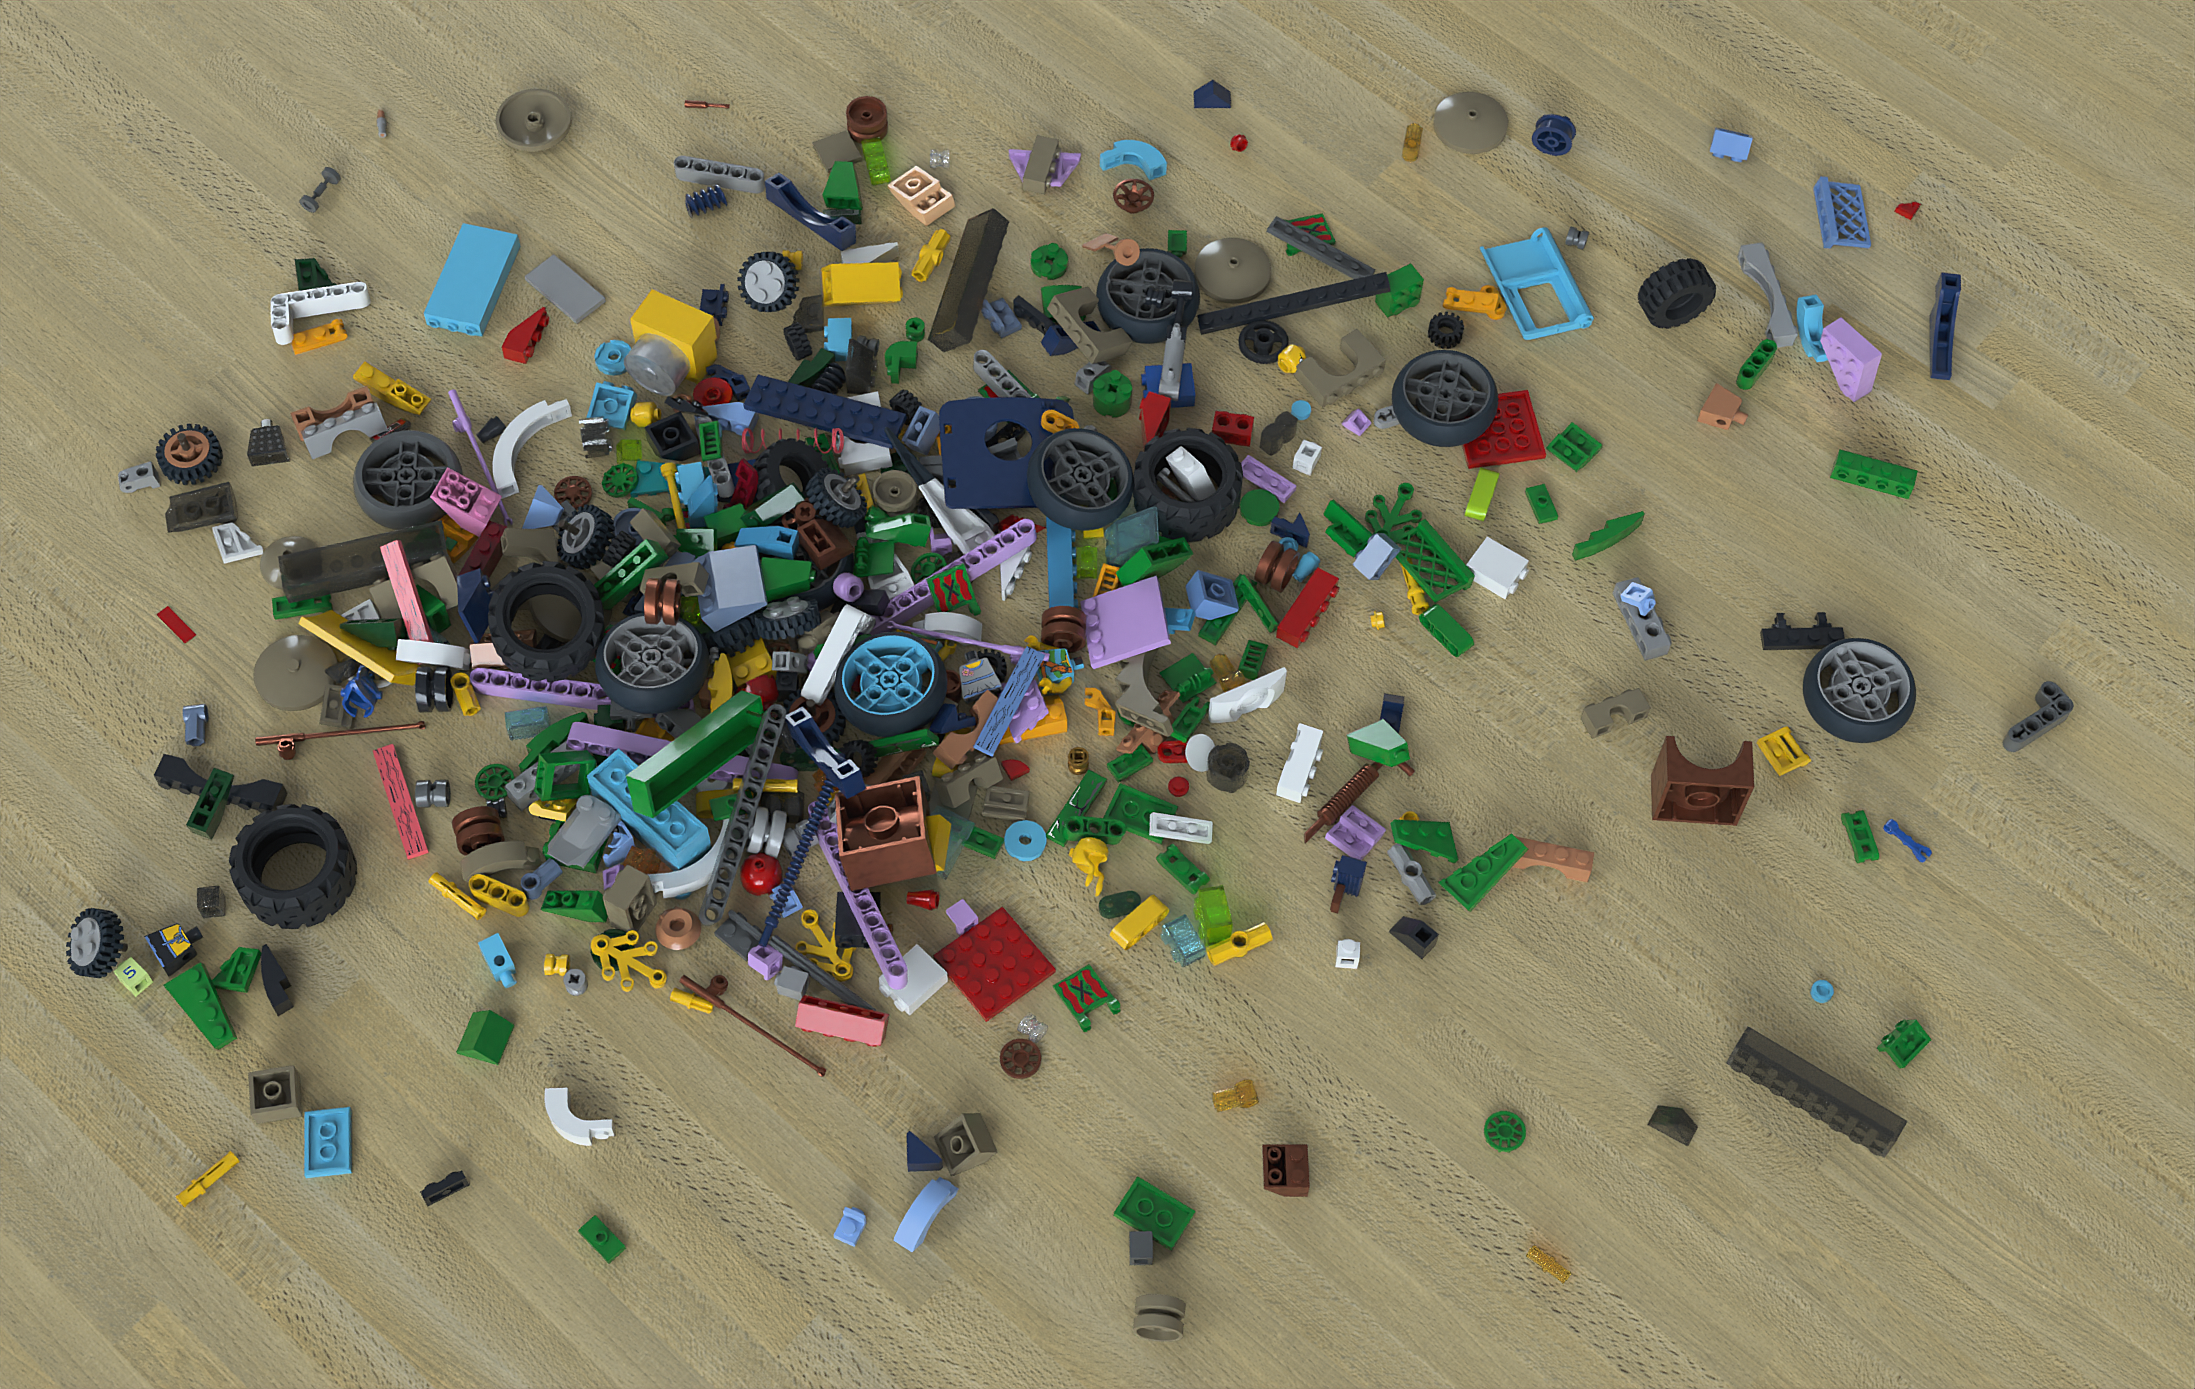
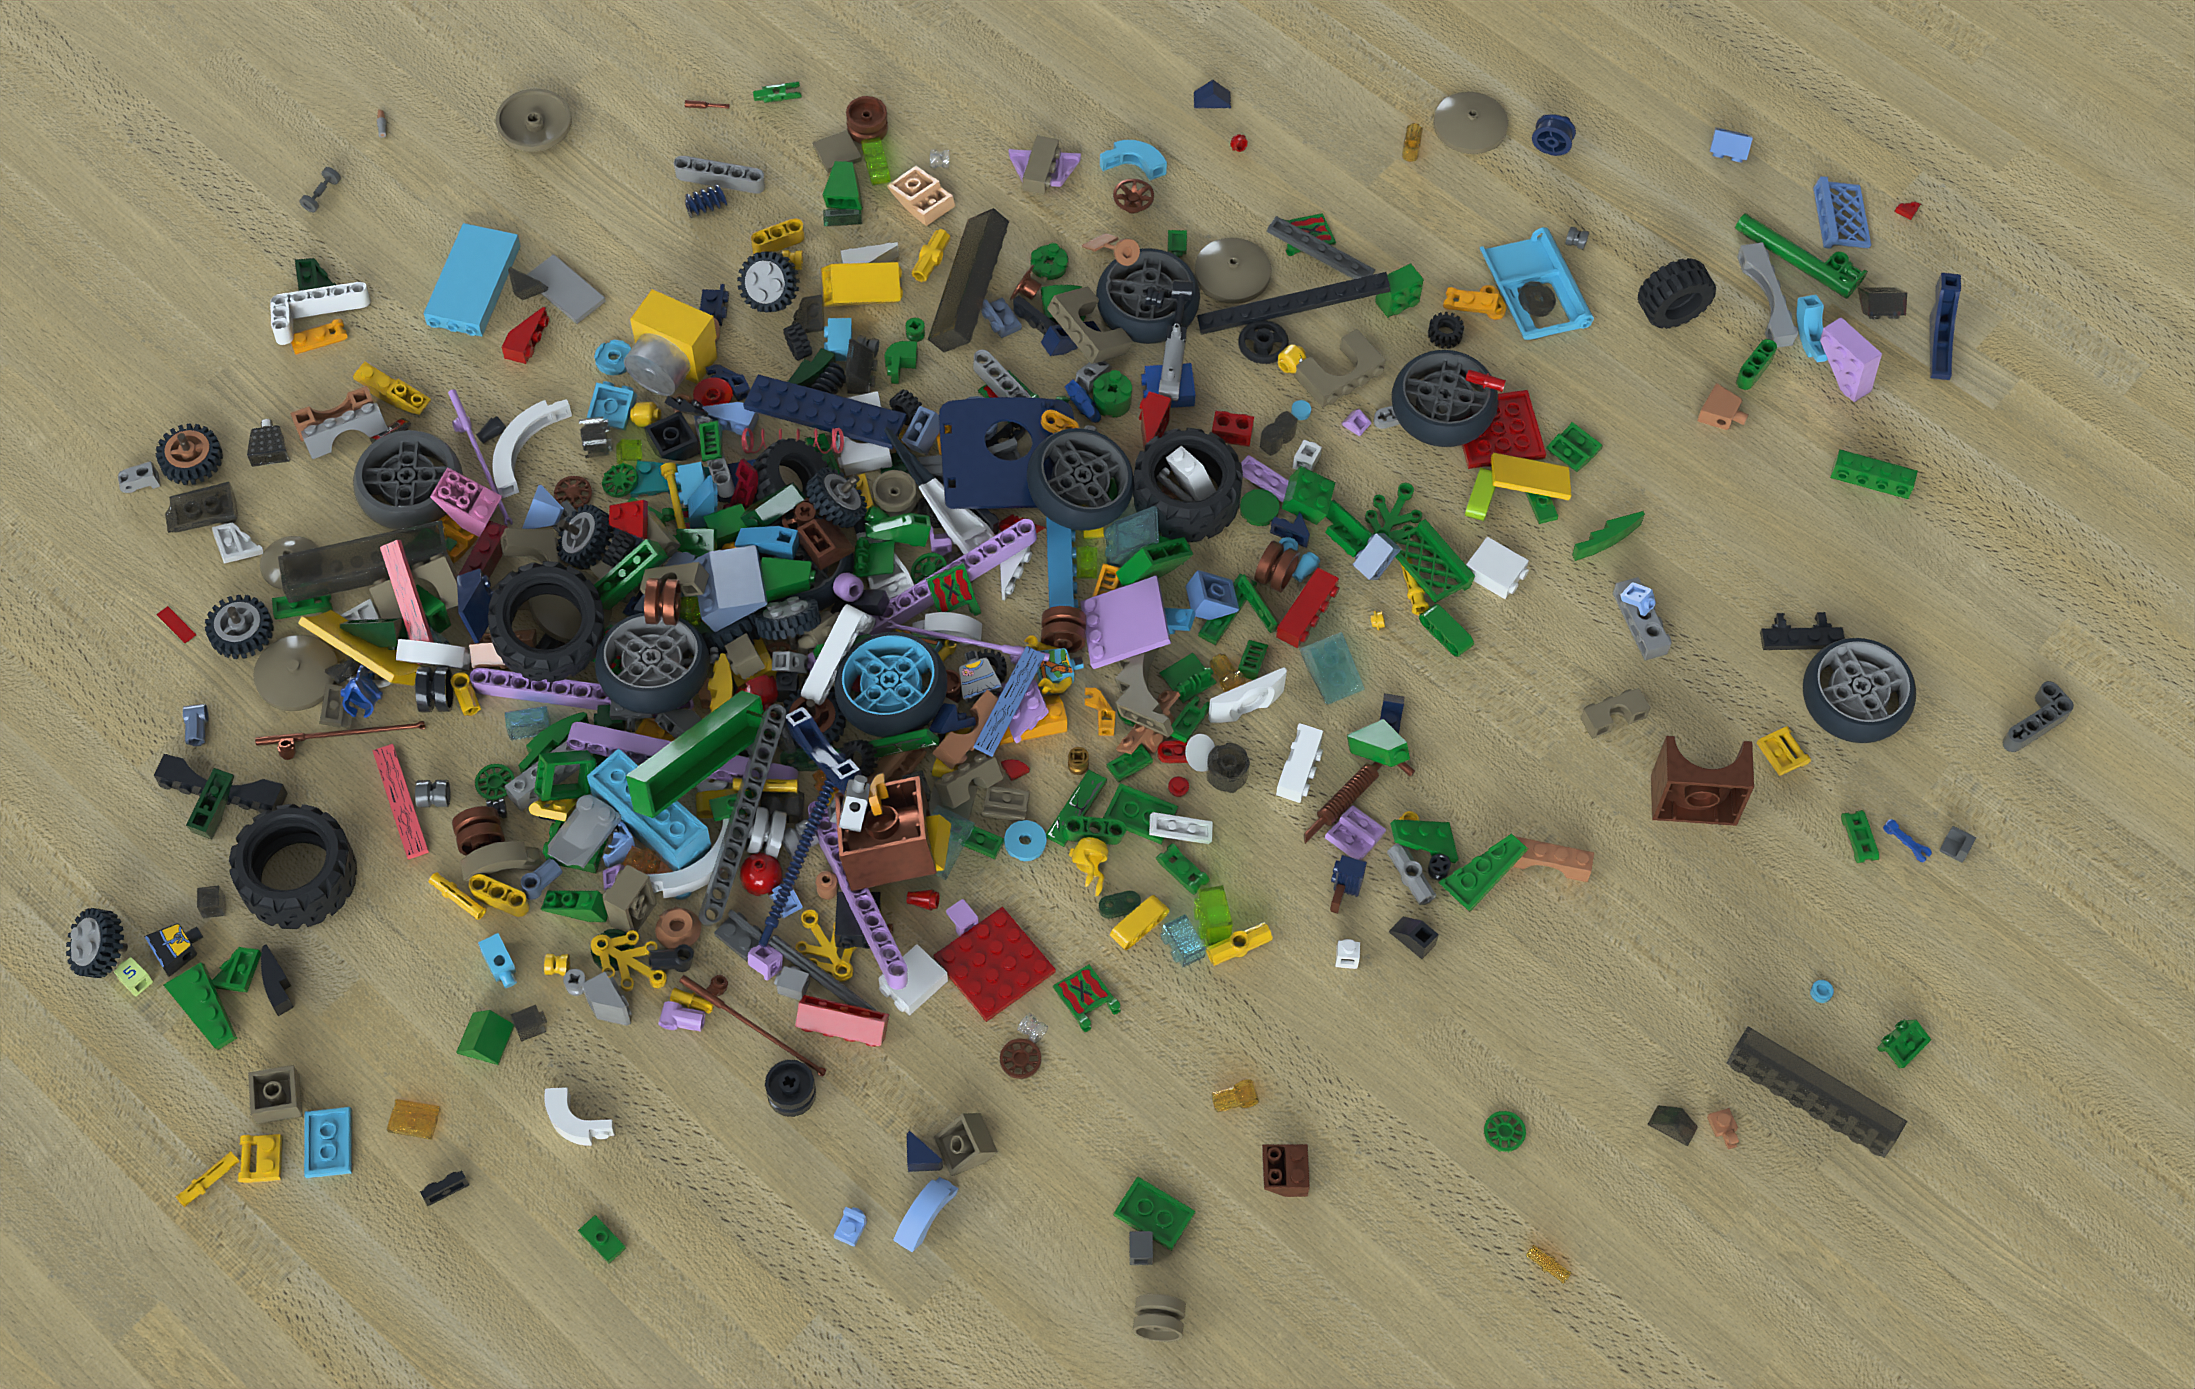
dark blue arch [765,173,856,251] -> none
none -> wheel [205,594,274,659]
none -> yellow plate [238,1134,283,1183]
none -> clear yellow plate [387,1099,441,1140]
none -> clear smoke slope [508,267,549,300]
none -> clear smoke brick [511,1005,548,1042]
none -> light grey slope [581,972,632,1026]
none -> red wing [609,499,648,540]
none -> black piece [648,944,694,972]
none -> lavender piece [658,1001,706,1032]
none -> dark tan brick [725,634,765,680]
none -> yellow beam [751,218,805,254]
none -> green hinge [753,81,802,103]
none -> black wheel [765,1059,816,1117]
none -> nougat brick [815,871,838,900]
none -> torso [839,775,870,832]
none -> light orange slope [868,773,889,816]
none -> copper wheel [1010,265,1042,301]
none -> blue hinge [1065,380,1101,423]
none -> green brick [1282,466,1336,525]
none -> clear light blue slope [1299,632,1365,705]
none -> black wheel [1428,854,1451,880]
none -> red axle [1466,370,1506,392]
none -> yellow tile [1491,453,1572,500]
none -> clear smoke tile [1518,281,1556,317]
none -> nougat plate [1707,1108,1739,1150]
none -> green piece [1735,213,1868,299]
none -> clear smoke slope [1858,287,1908,319]
none -> dark grey panel [1939,826,1976,863]

